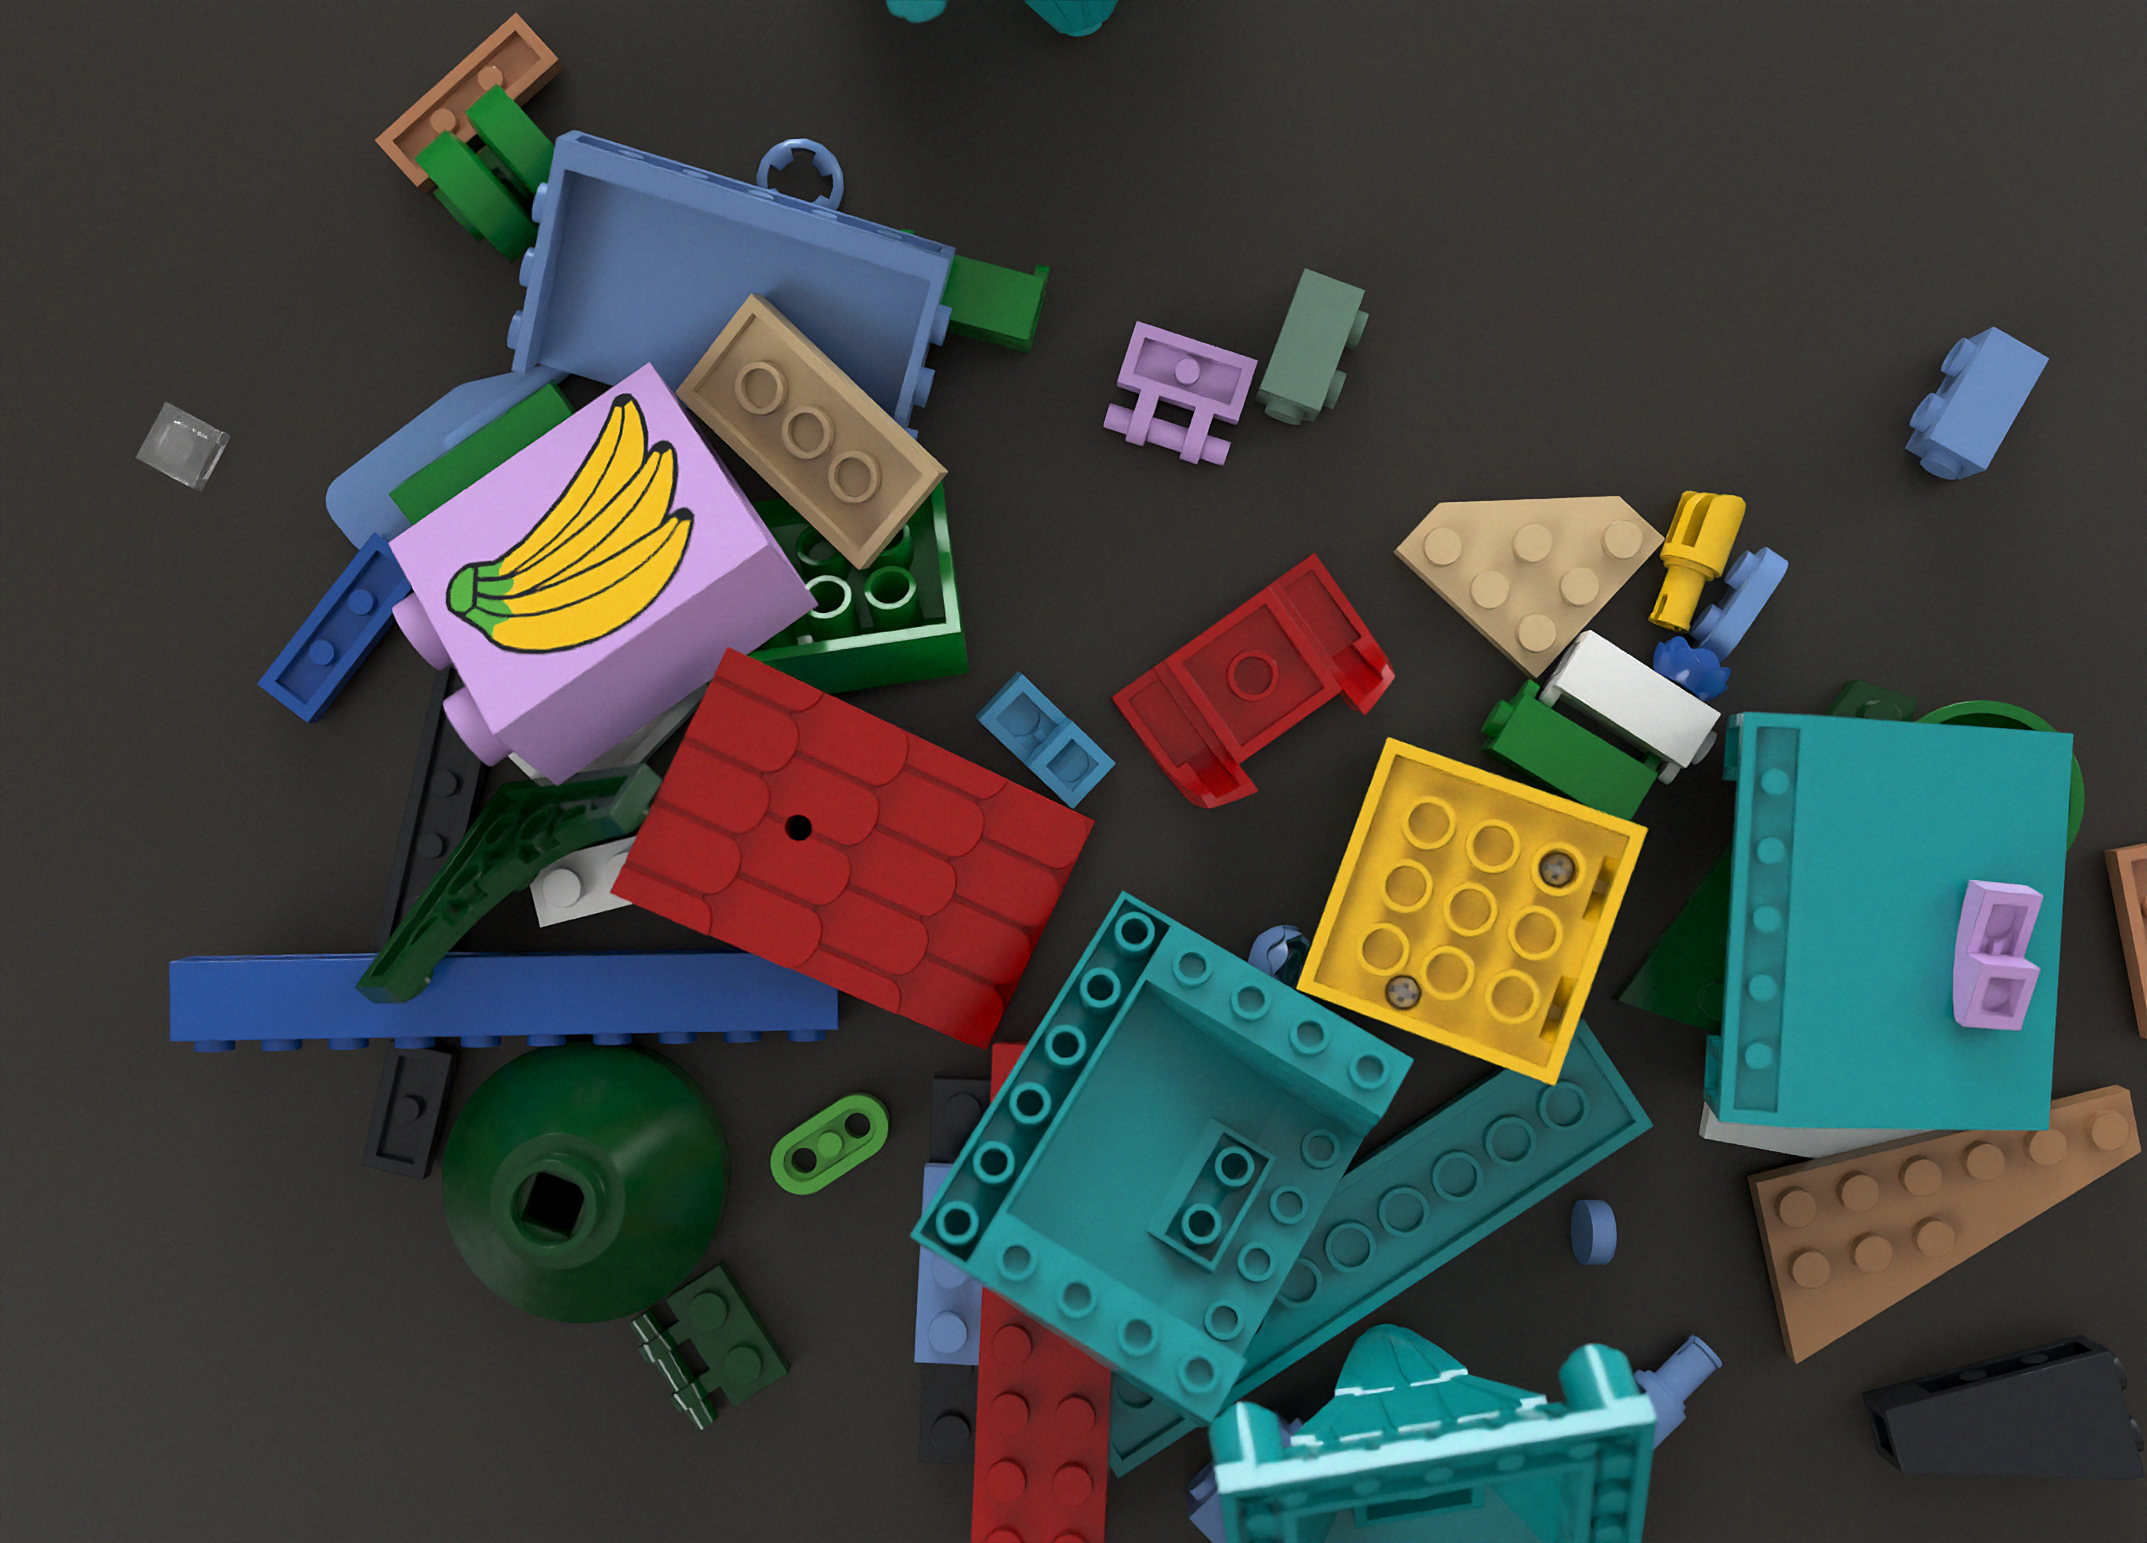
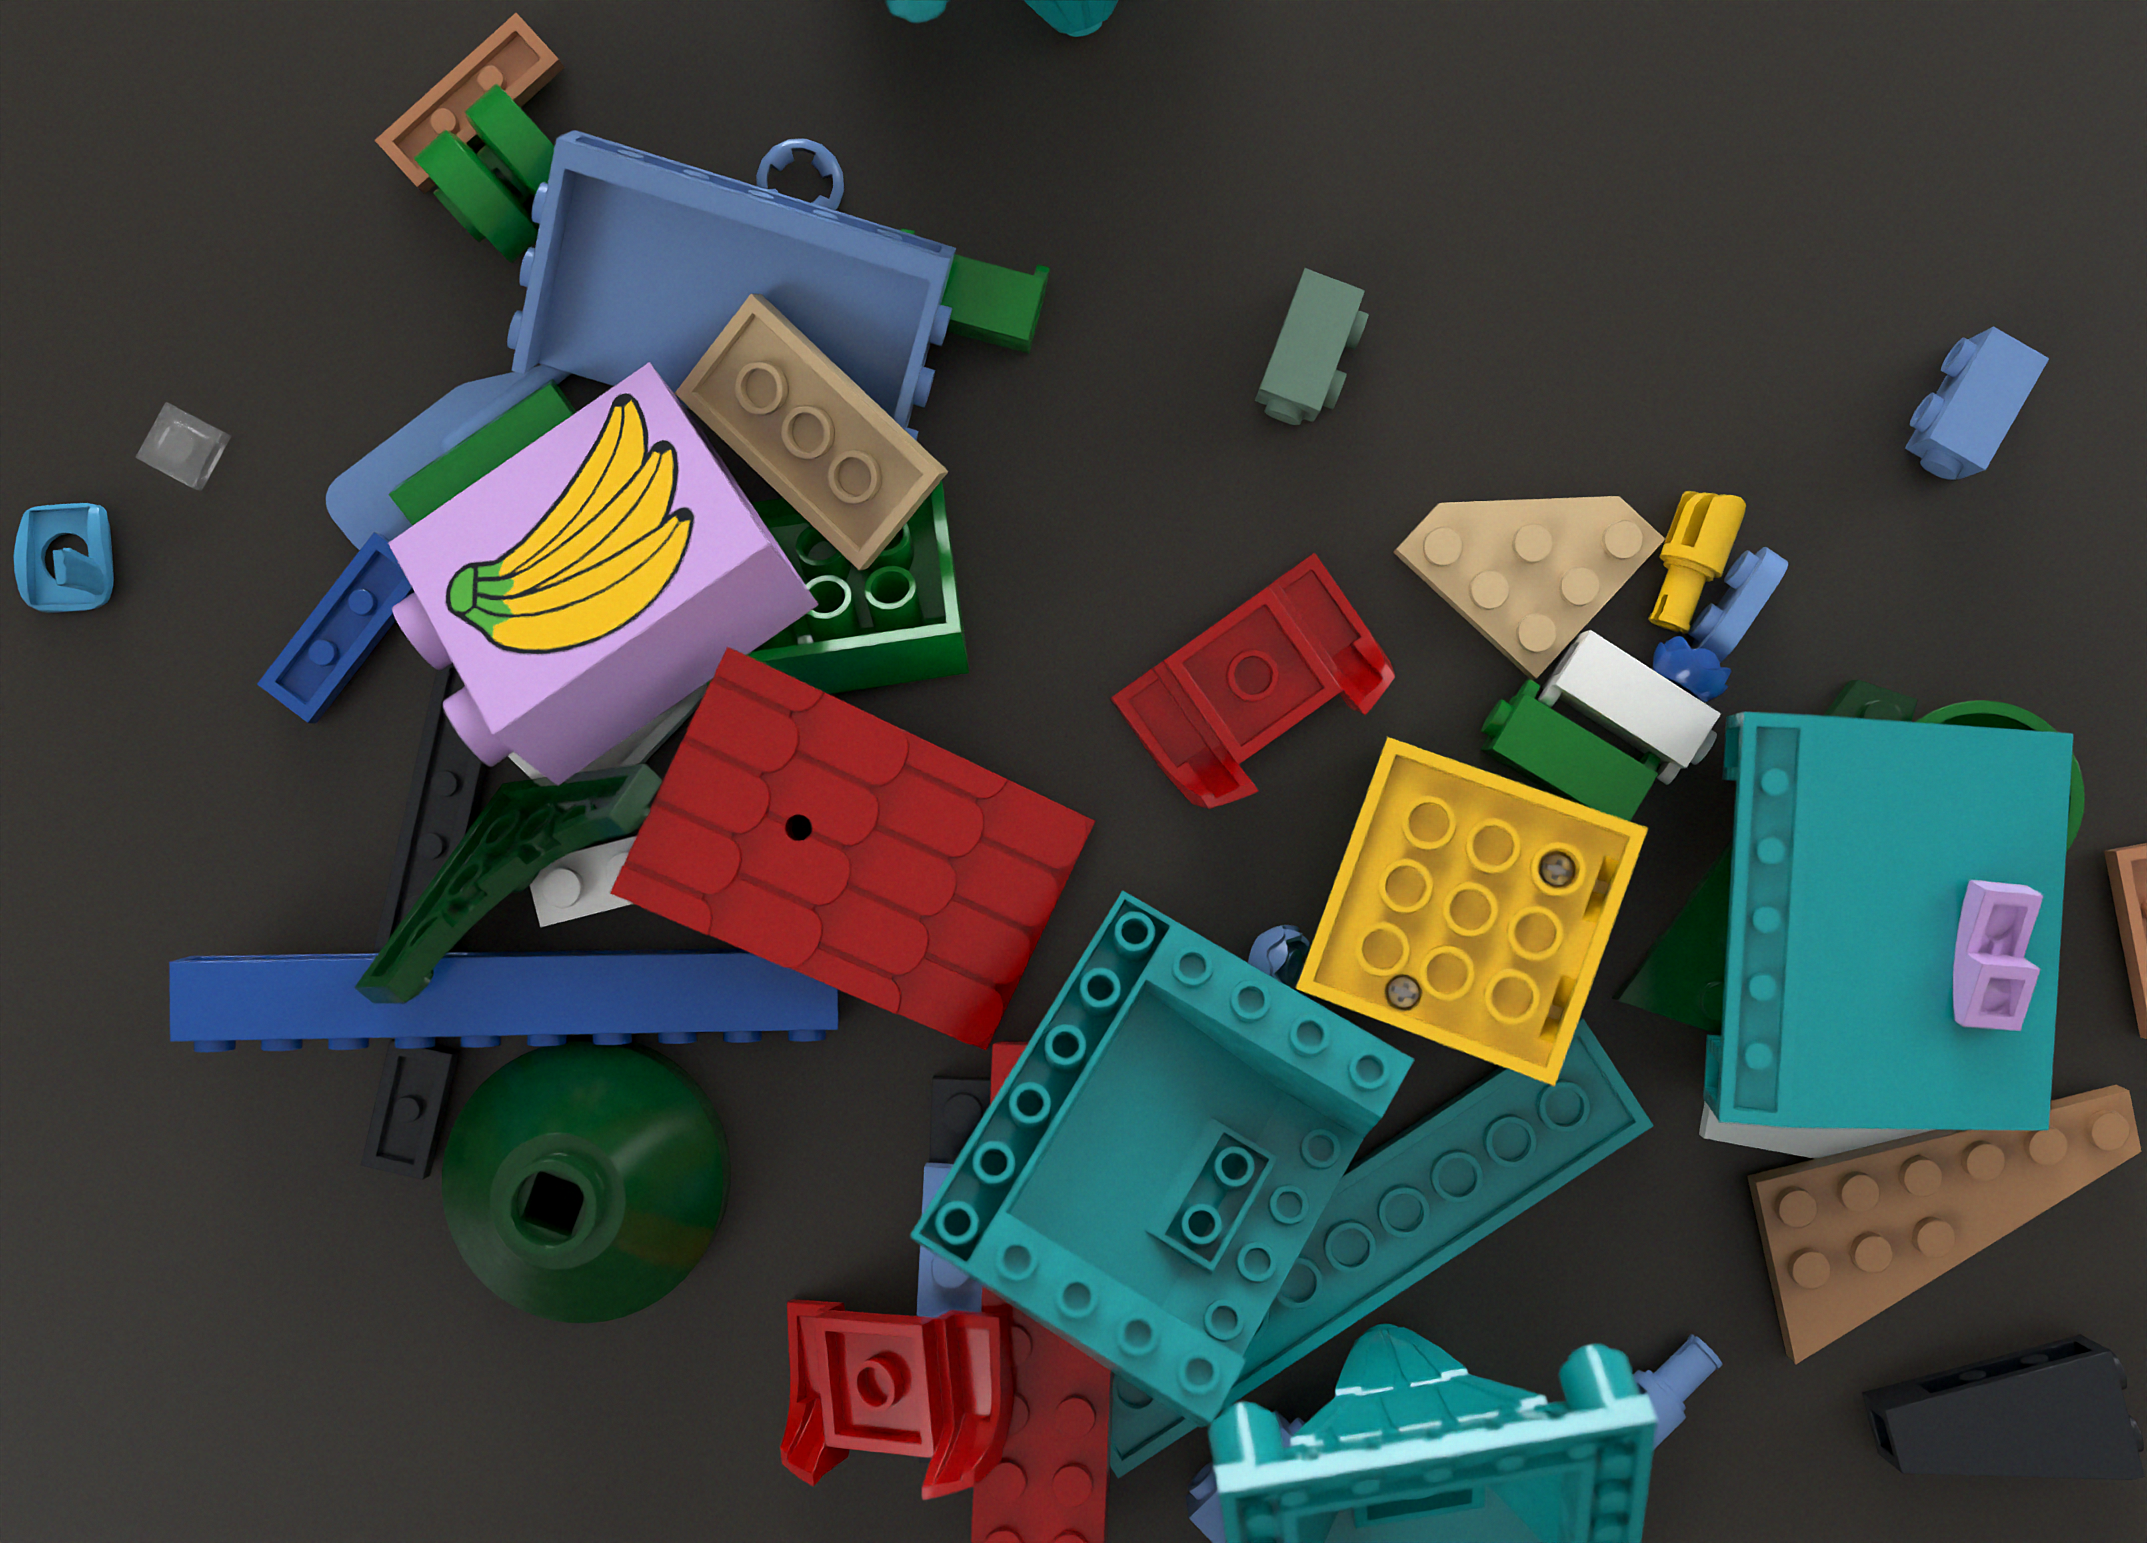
dark green plate [629,1260,791,1431] -> none
bright green plate [771,1092,890,1195] -> none
dark azure slope [975,671,1116,810] -> none
lavender plate [1103,321,1258,466] -> none
medium blue tile [1570,1200,1617,1265] -> none
none -> dark azure piece [14,503,114,613]
none -> red piece [780,1299,1013,1500]

